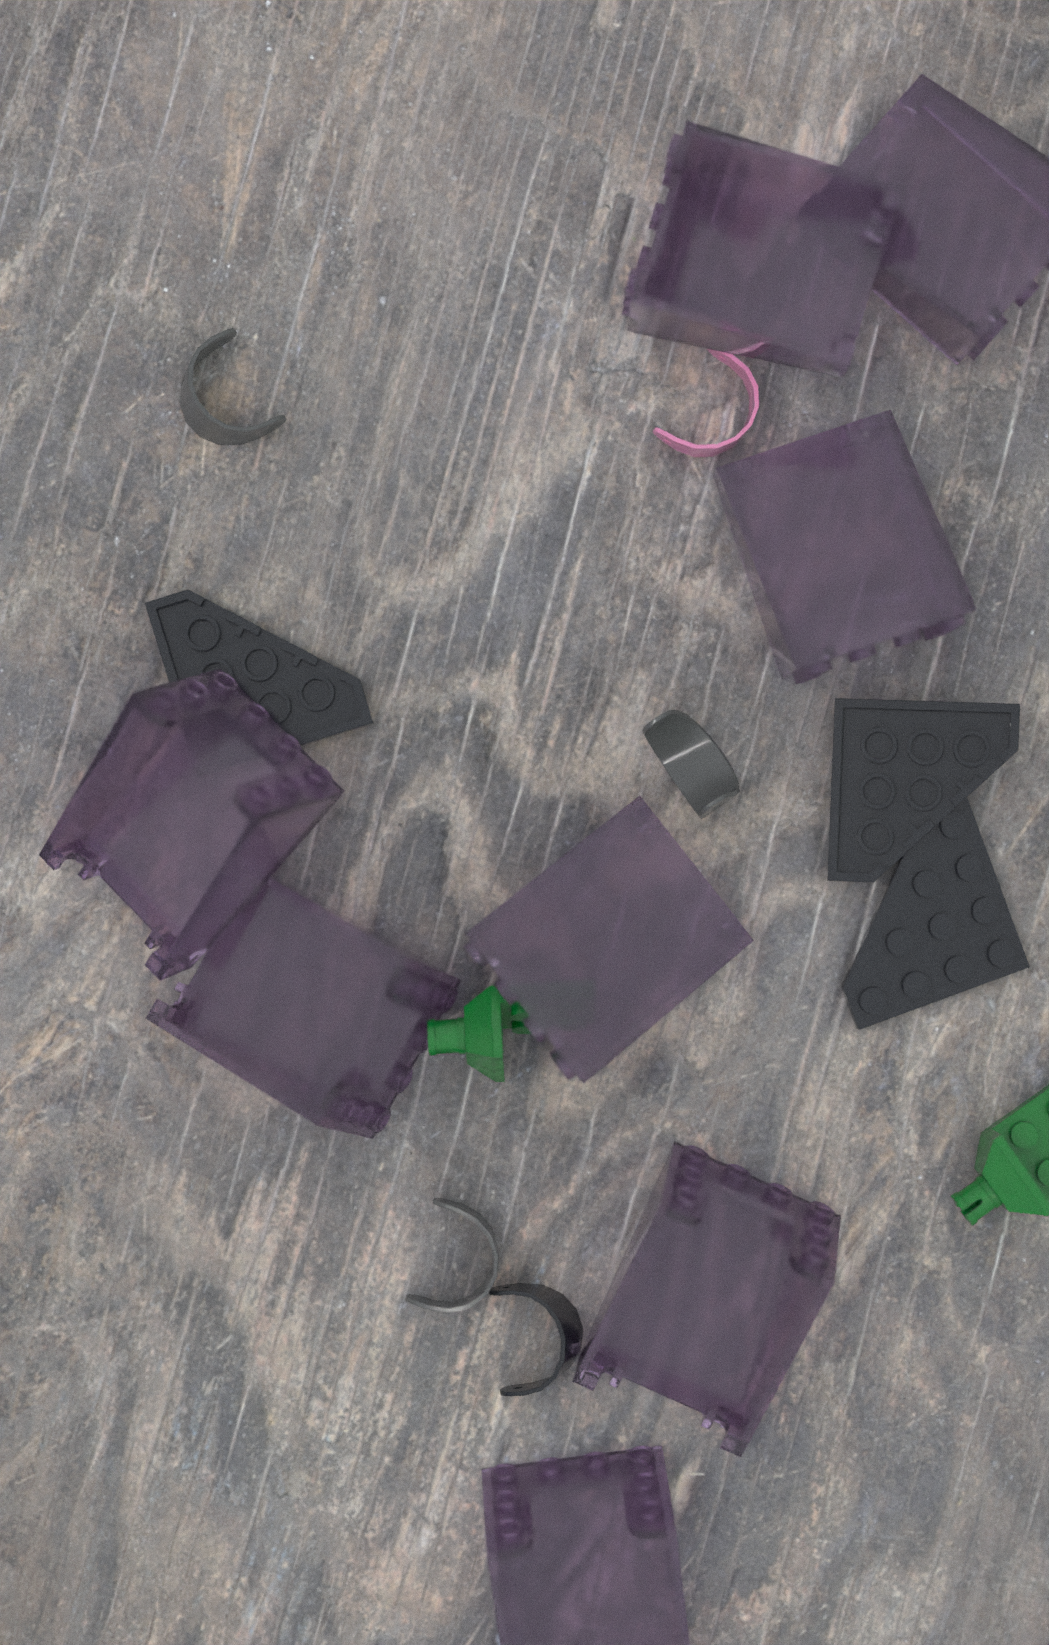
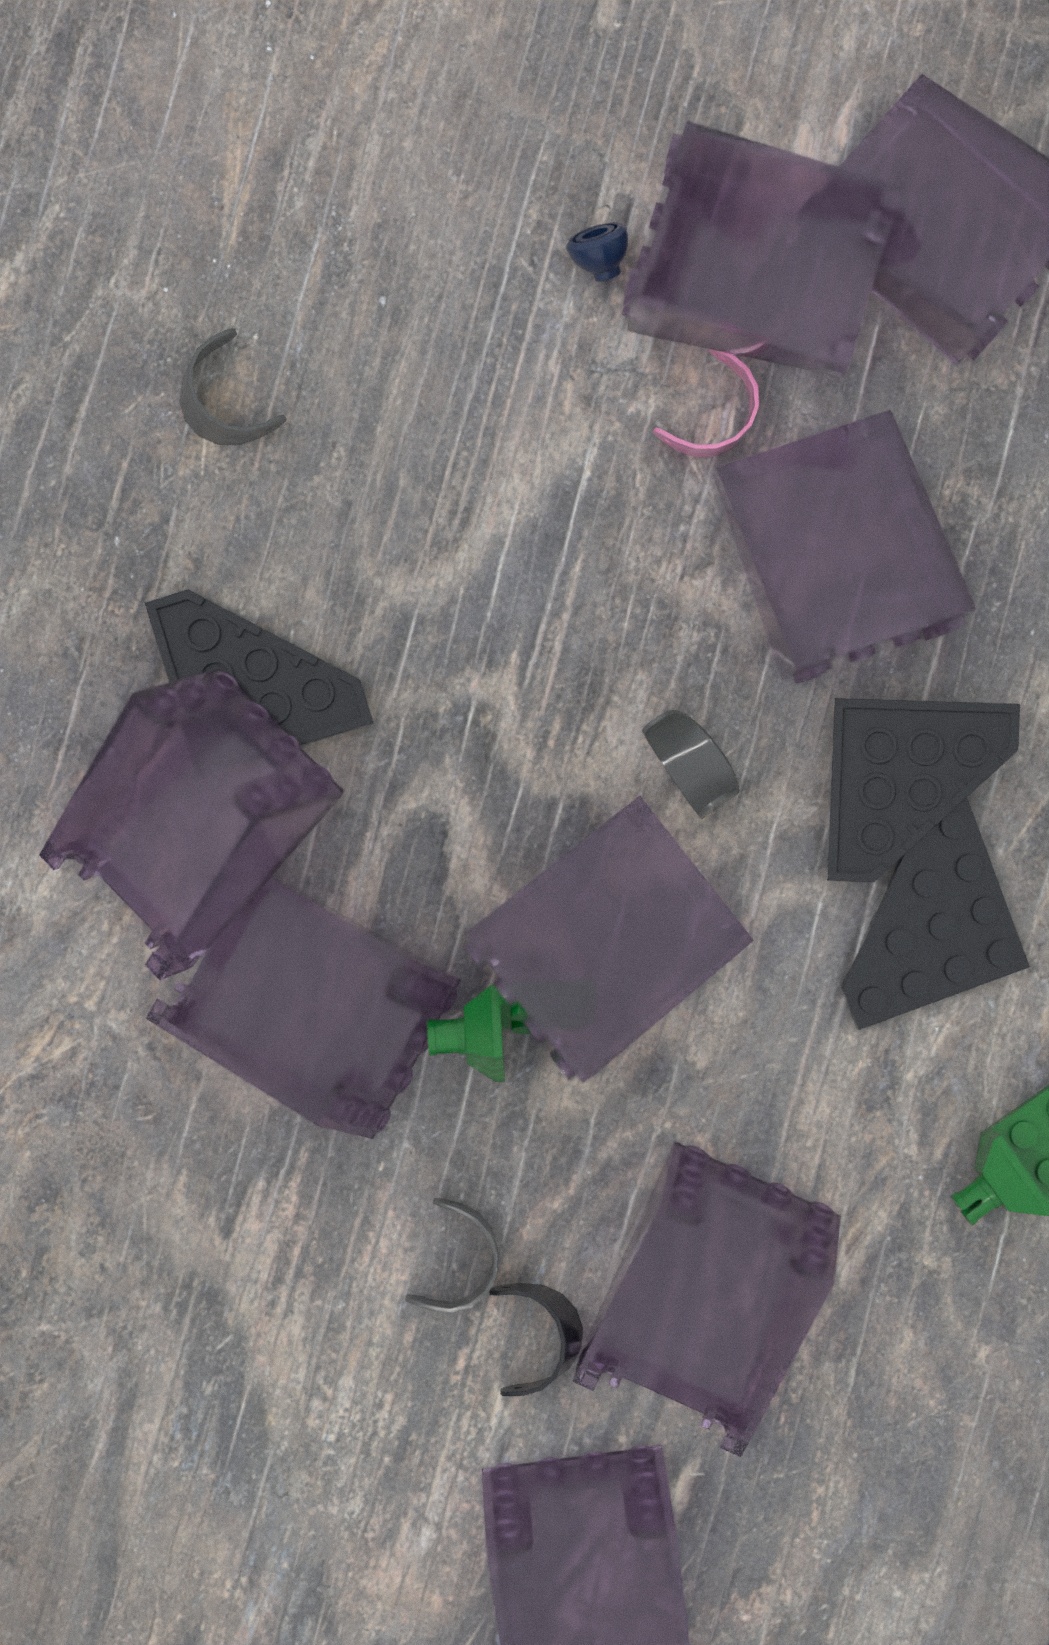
none -> dark blue brick [566,222,628,281]

